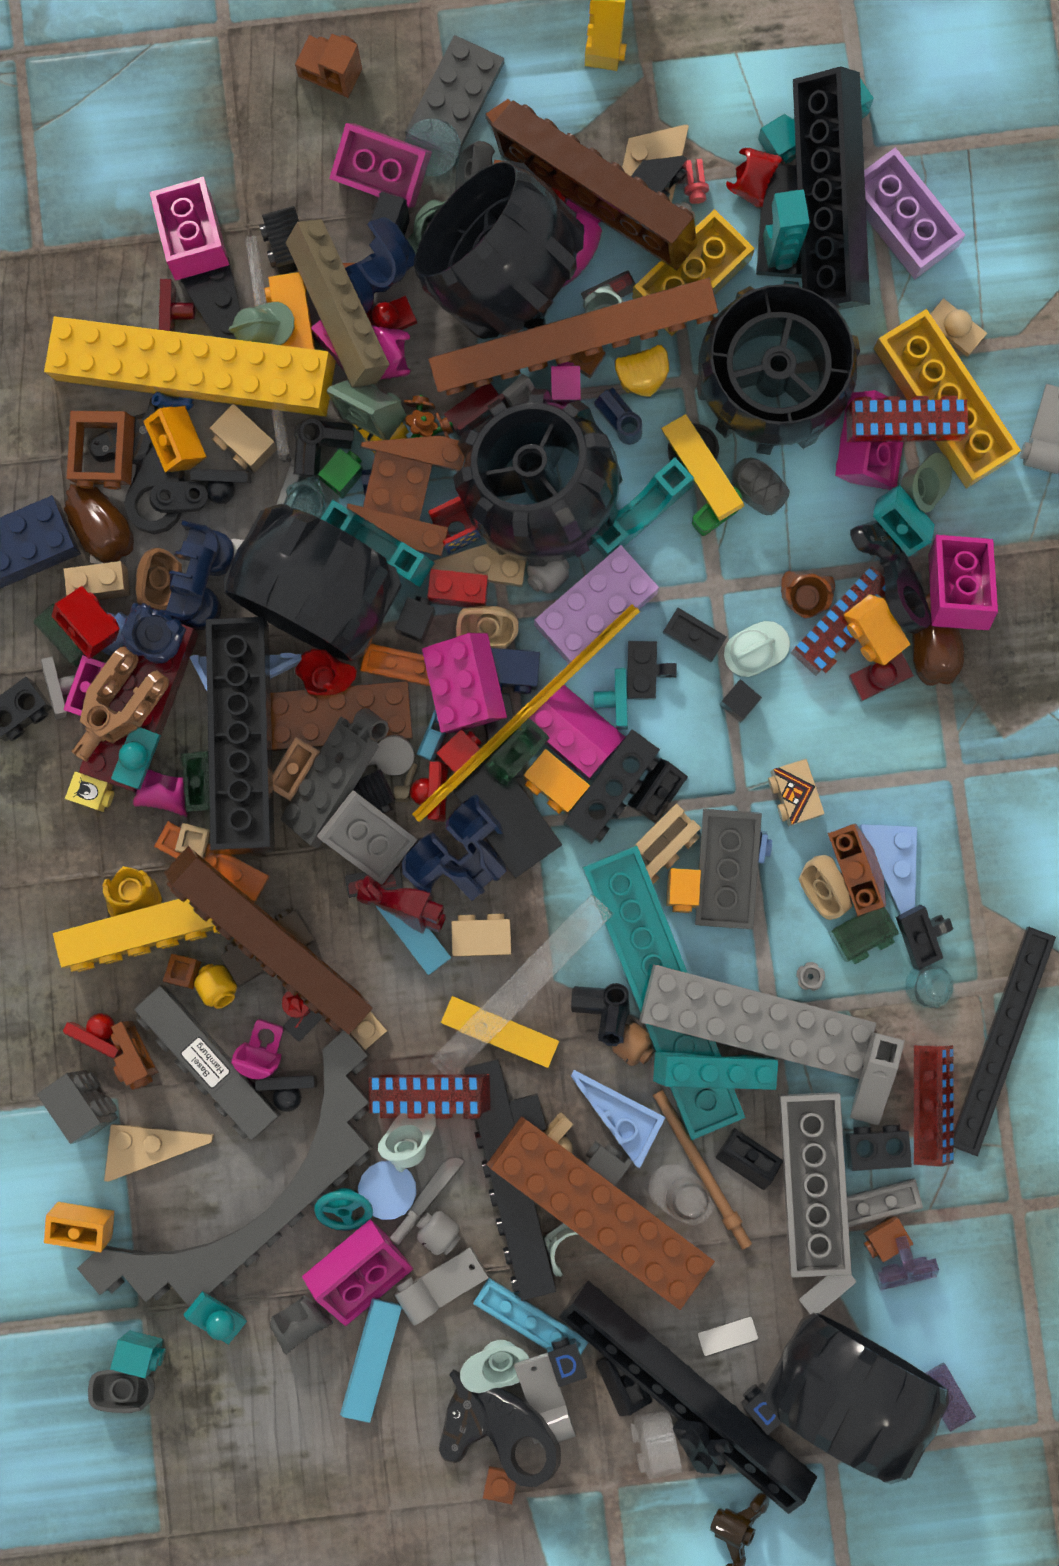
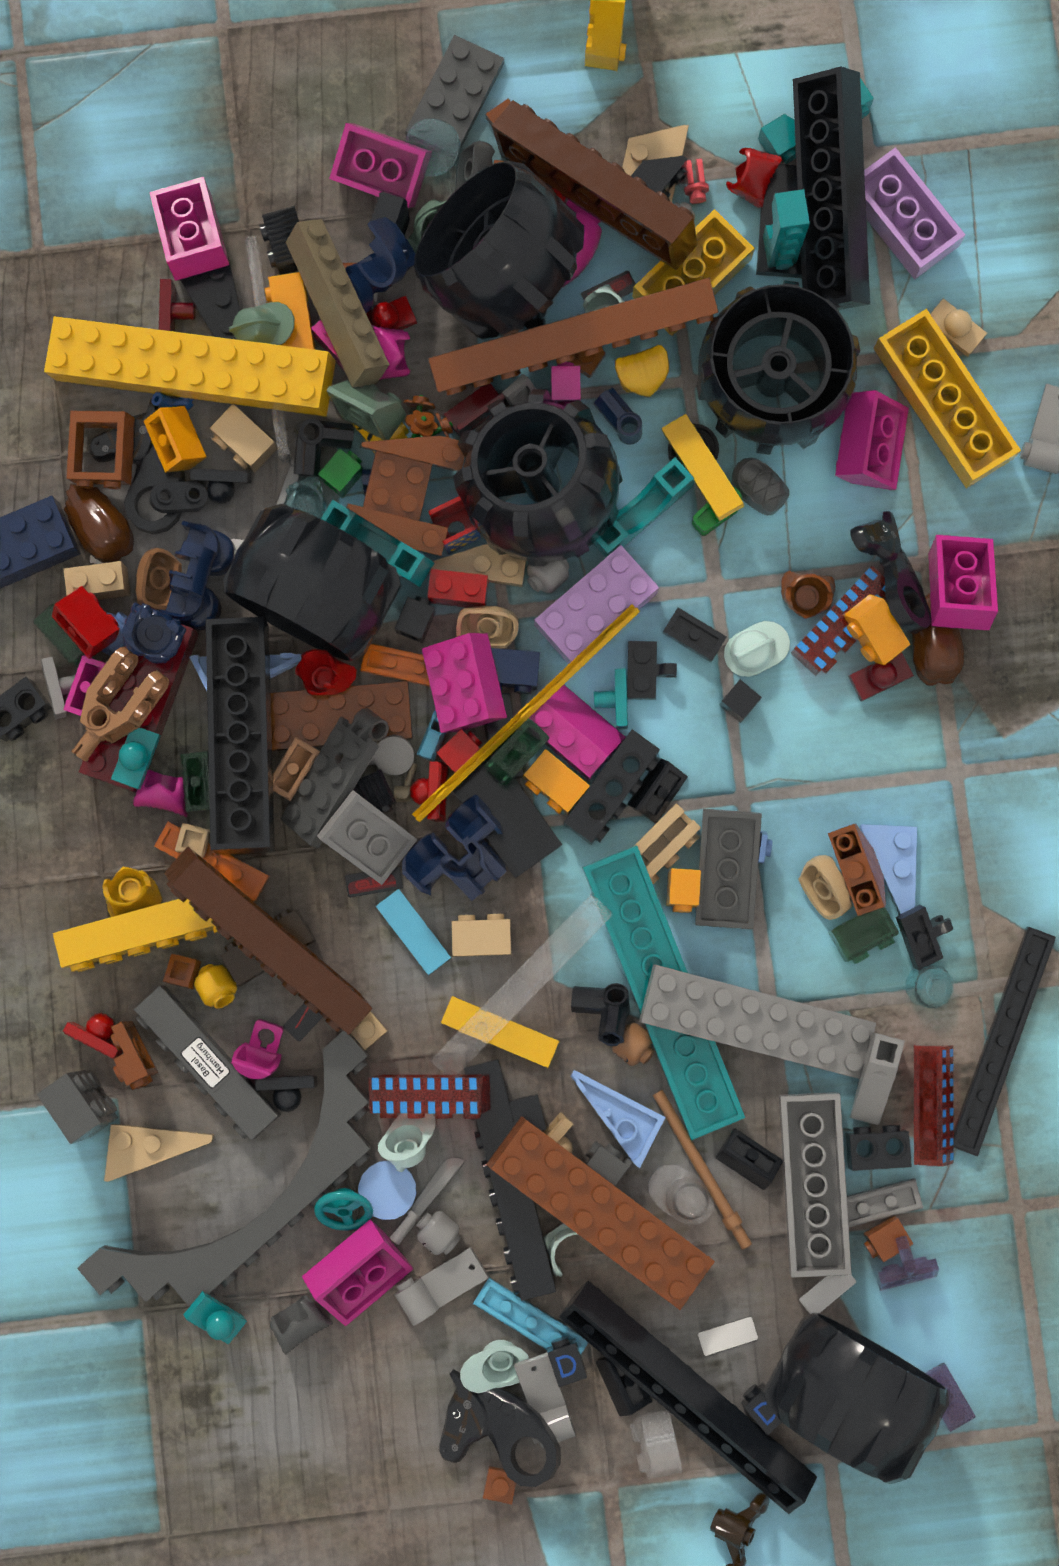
light orange brick [44,1202,115,1252] -> none
light yellow brick [65,772,114,812] -> none
dark grey piece [88,1369,155,1413] -> none
teal brick [110,1330,166,1379] -> none
red tile [282,991,311,1018] -> none
dark orange brick [295,34,362,98] -> none
medium azure tile [340,1298,402,1423] -> none
dark red hips [357,875,446,933] -> none
teal arch [653,1052,778,1090] -> none
black plate [672,1420,733,1475] -> none
tan brick [768,759,825,826] -> none
light grey plate [796,962,825,991] -> none
clear red brick [846,395,969,442] -> none
teal brick [873,484,935,556] -> none
sand green piece [901,453,952,513] -> none

